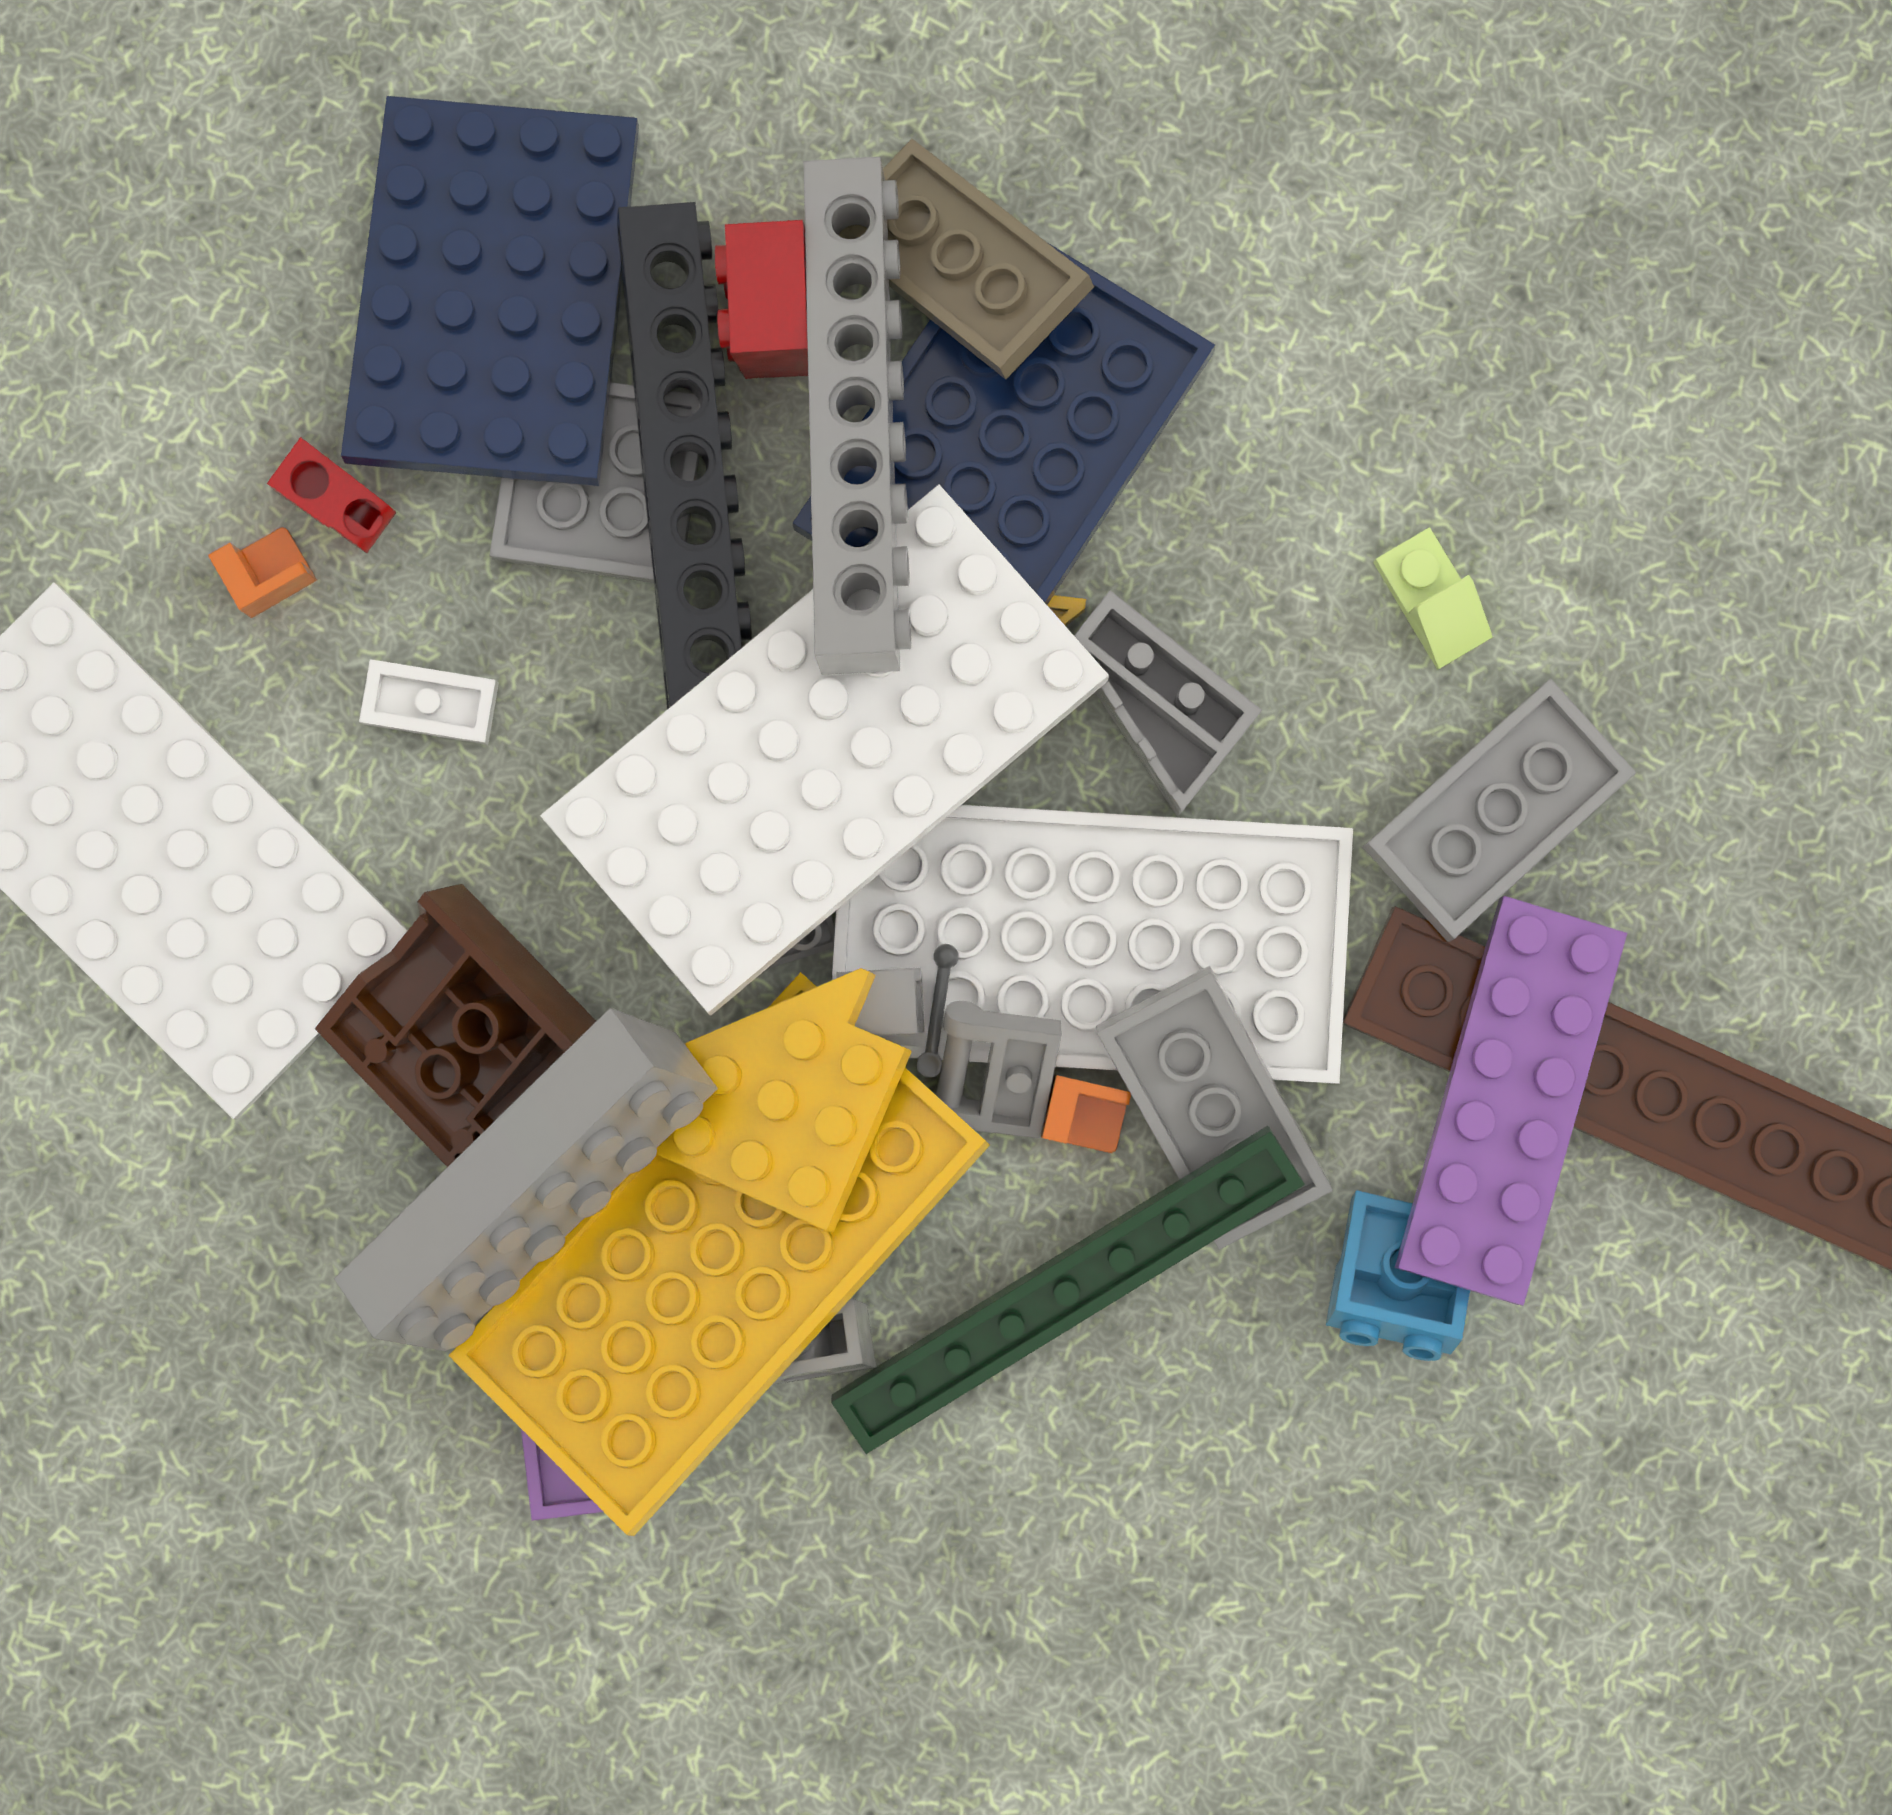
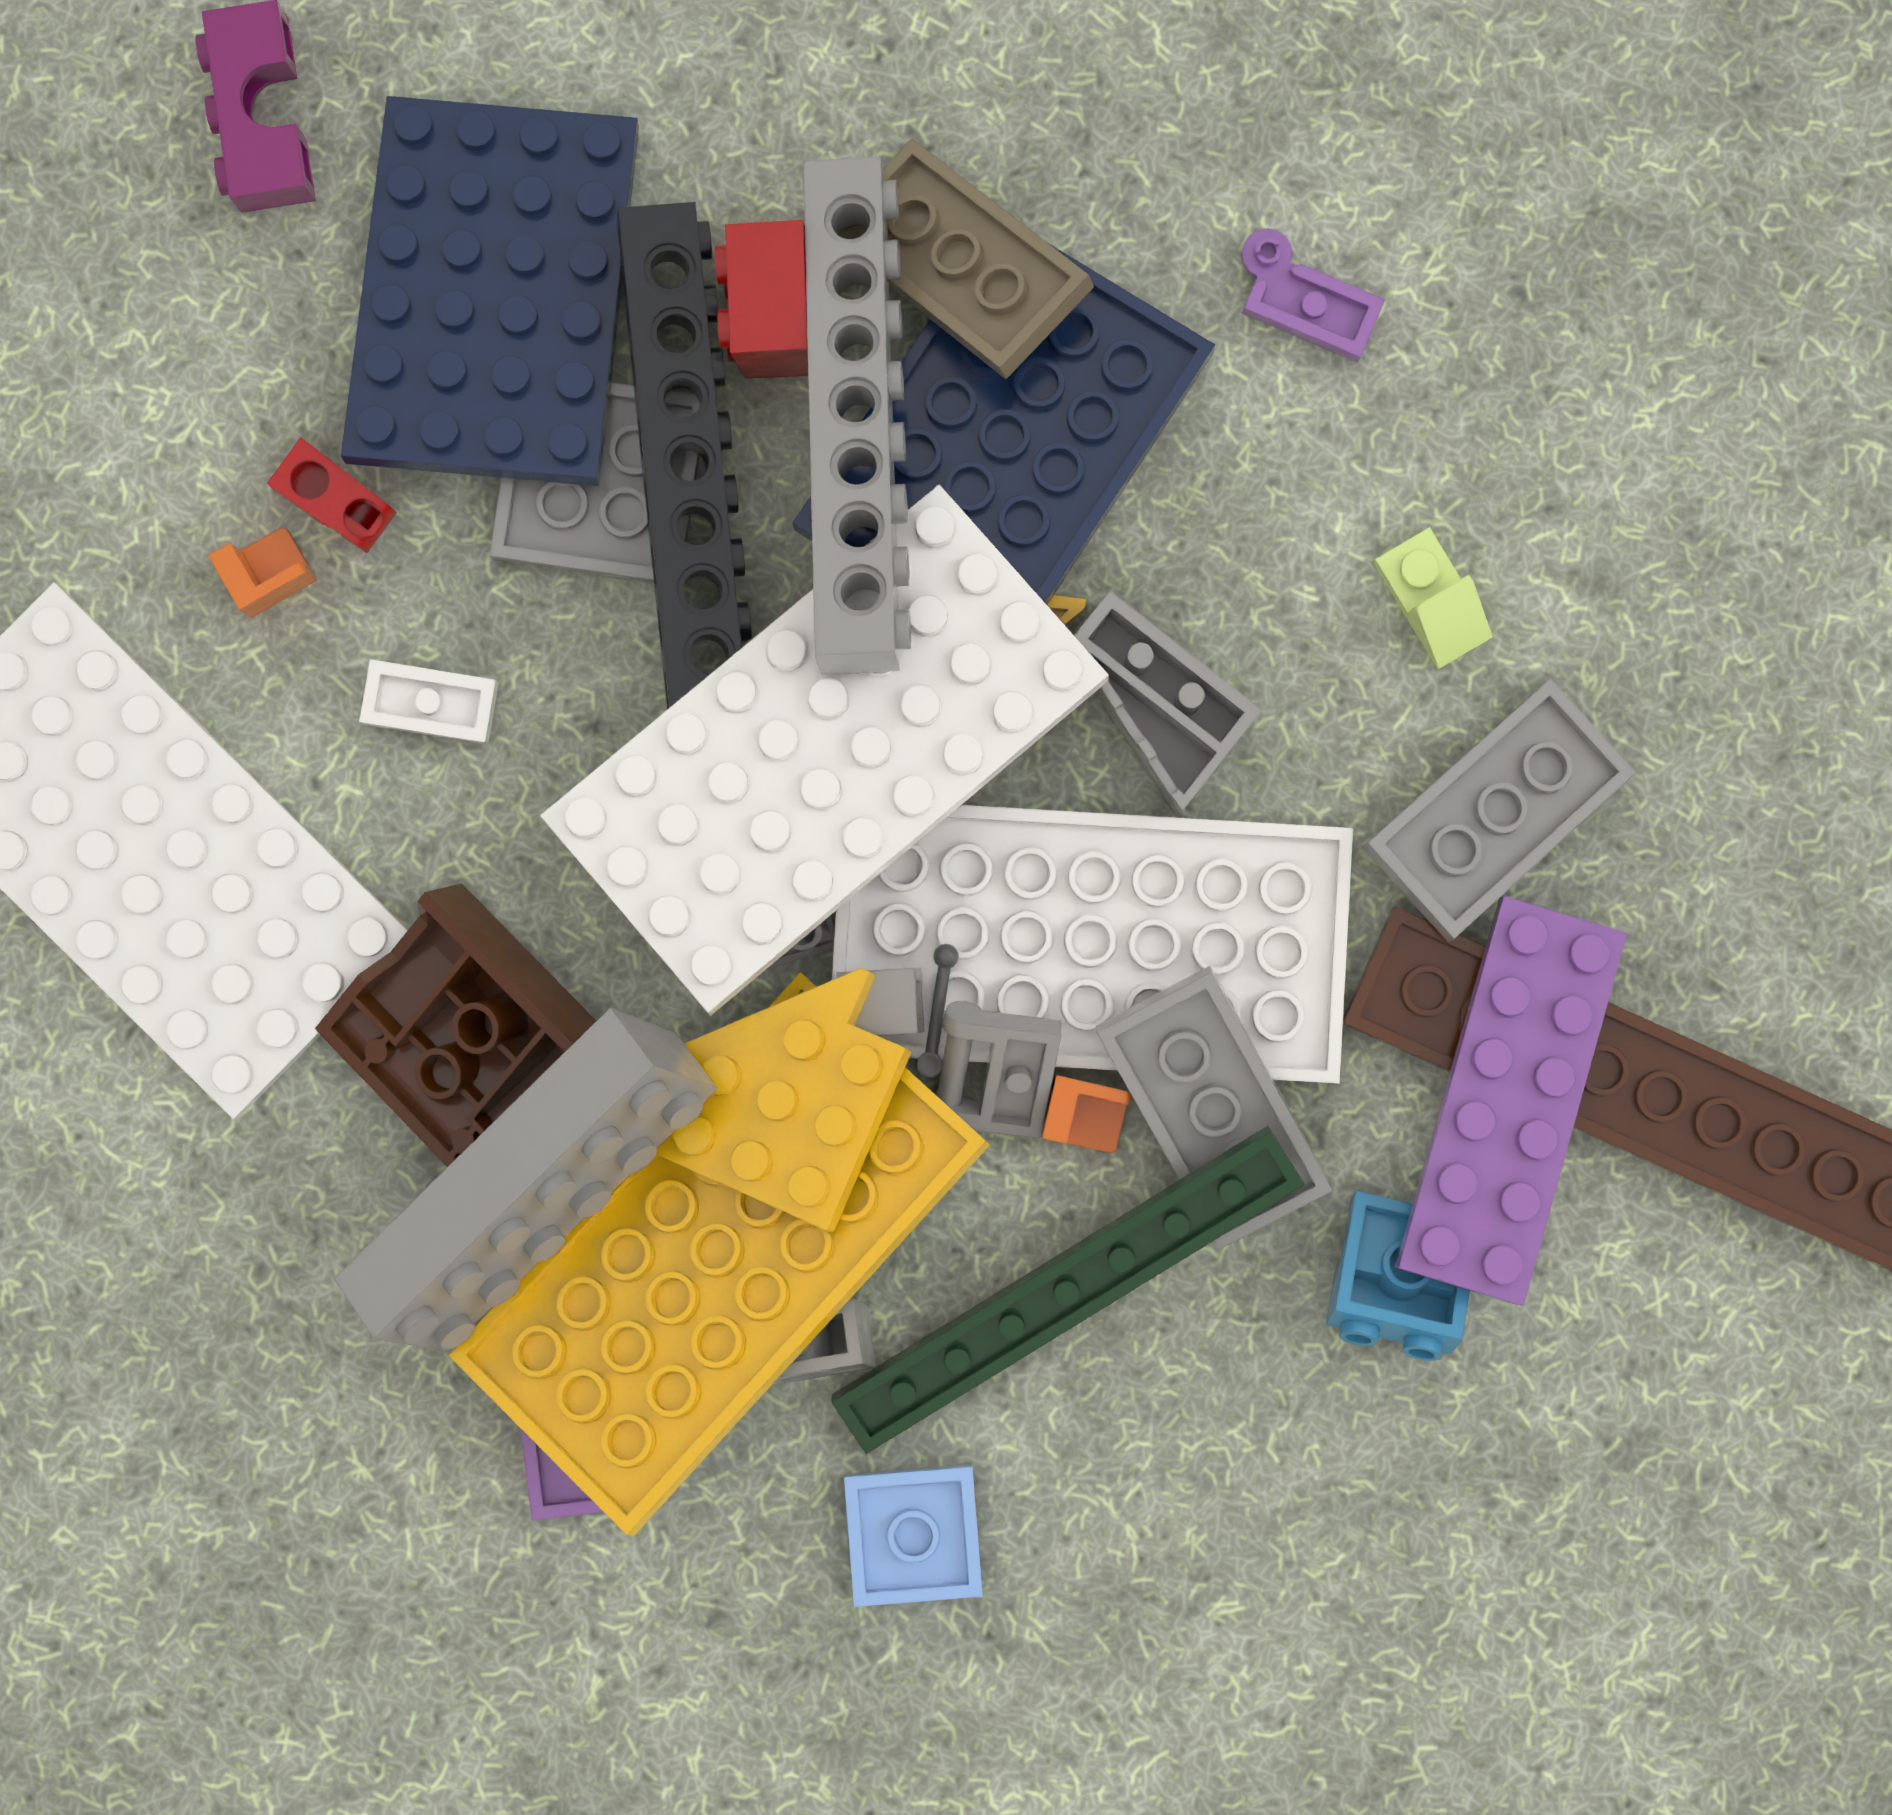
none -> magenta arch [195,0,316,213]
none -> light blue plate [844,1464,983,1607]
none -> medium lavender hinge [1241,228,1385,362]

